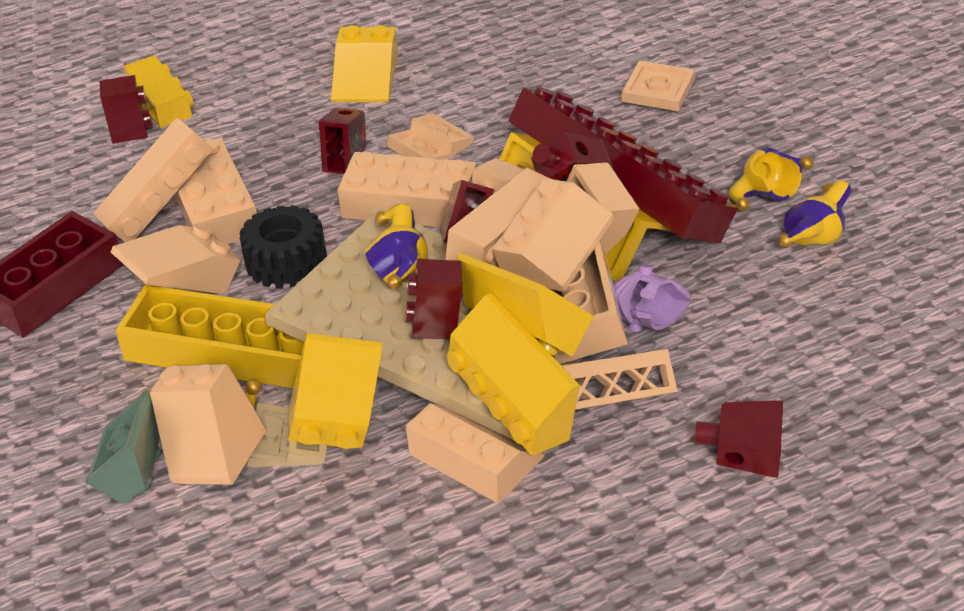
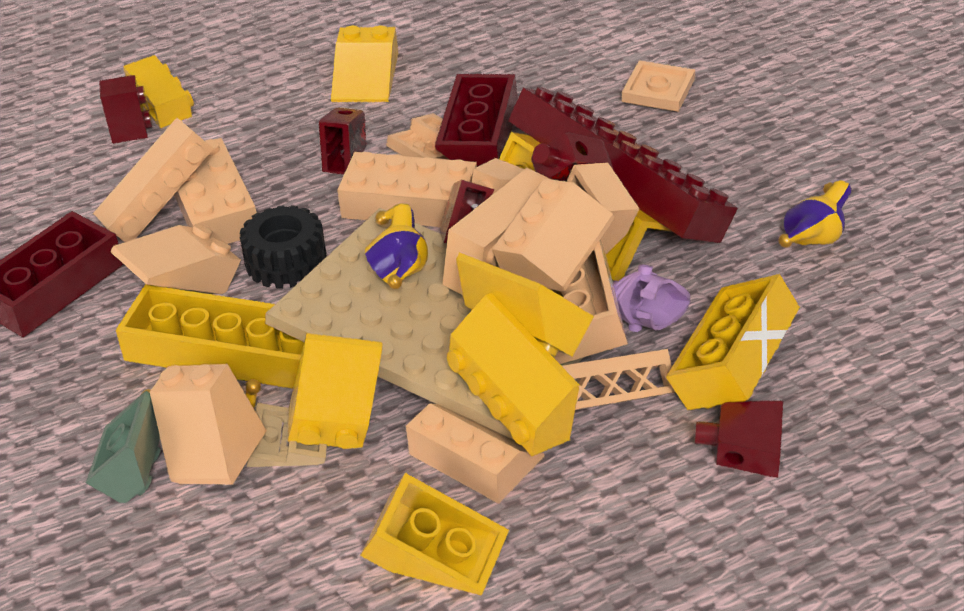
dark red brick [405,259,463,340] -> none
yellow piece [729,147,814,211] -> none
none -> yellow slope [360,473,509,595]
none -> dark red slope [435,74,518,167]
none -> yellow brick [666,274,800,410]

